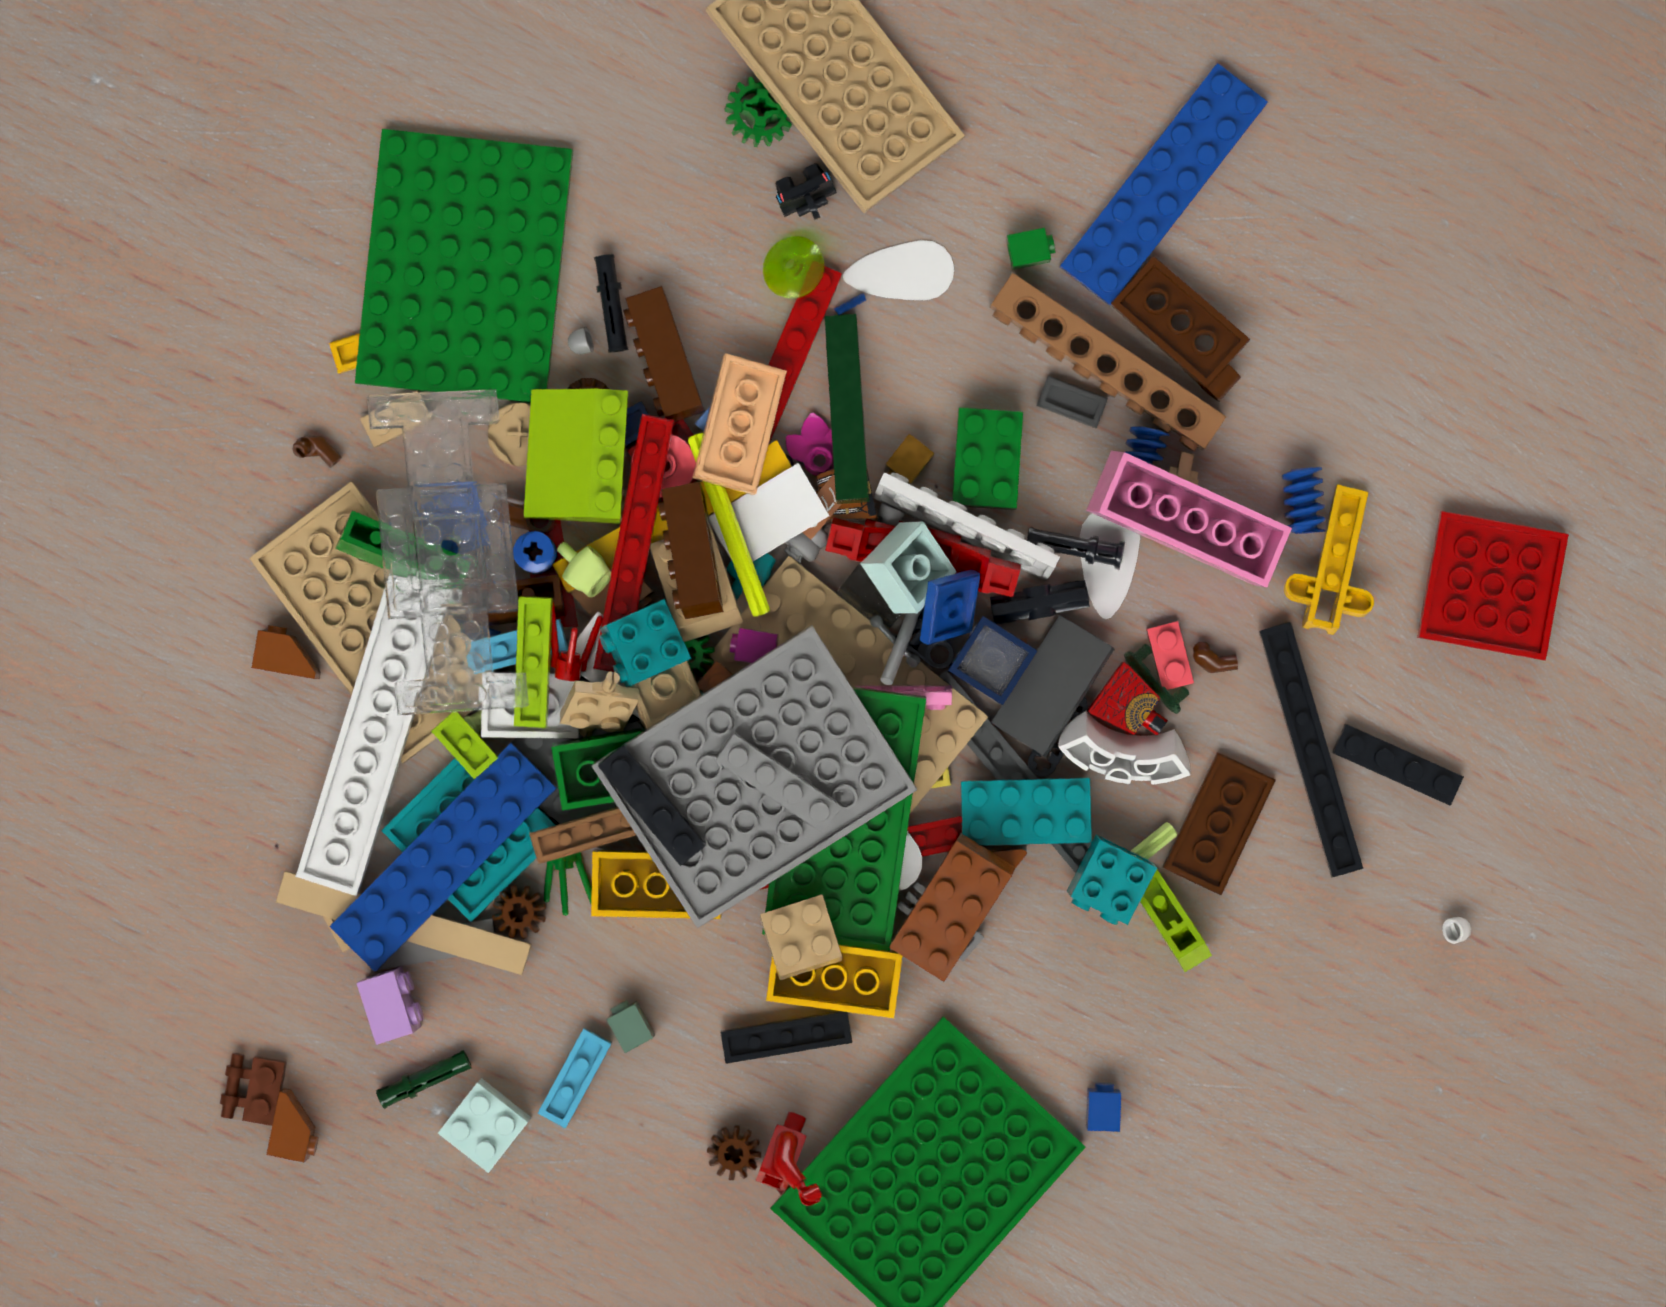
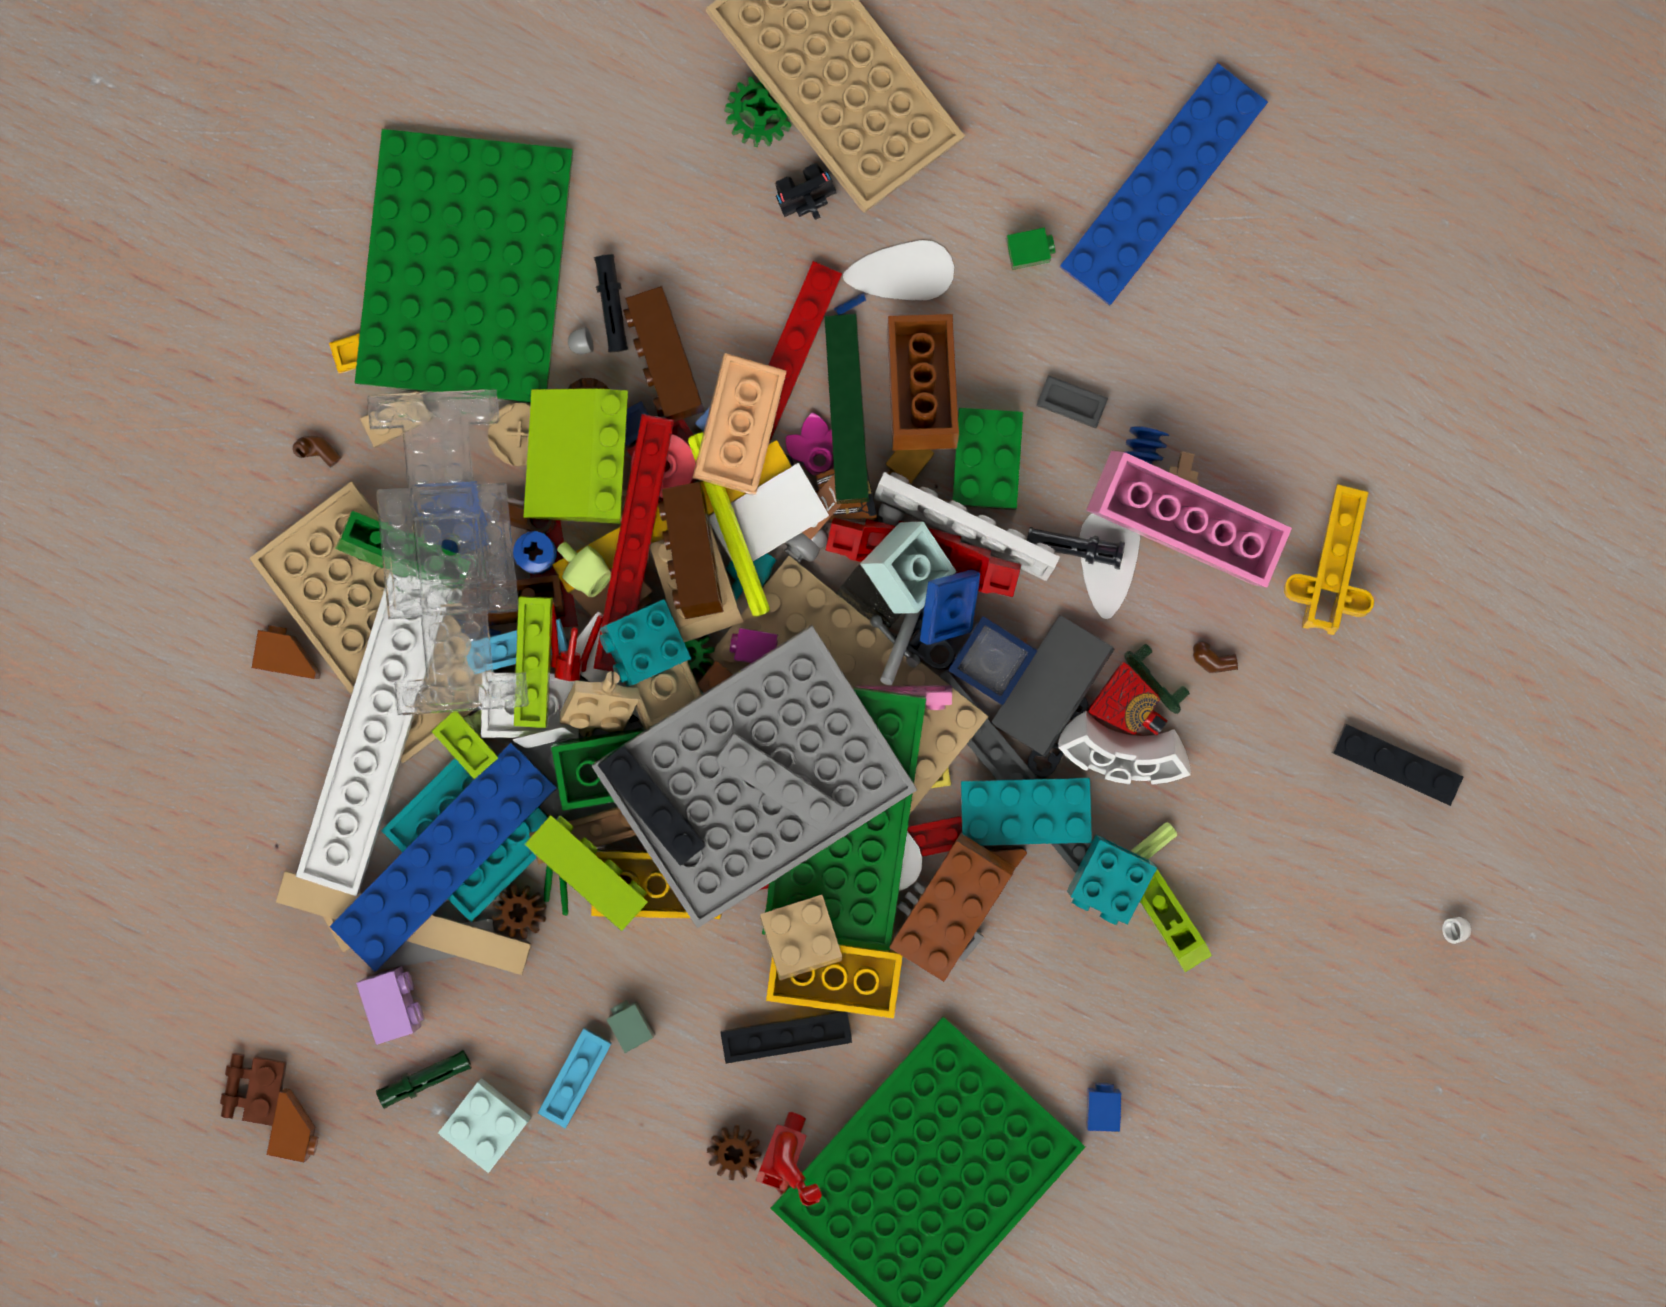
clear neon green dish [763,236,824,299] -> none
medium nougat brick [990,273,1226,452] -> none
black piece [990,580,1090,624] -> none
reddish brown hinge [1111,256,1250,402] -> none
coral plate [1146,621,1194,691] -> none
reddish brown tile [1162,752,1276,895] -> none
black plate [1259,622,1364,878] -> none
blue piece [1282,467,1326,534] -> none
red plate [1417,511,1569,661] -> none
none -> white sticker [512,727,577,748]
none -> lime brick [525,815,648,931]
none -> dark orange brick [887,314,959,450]

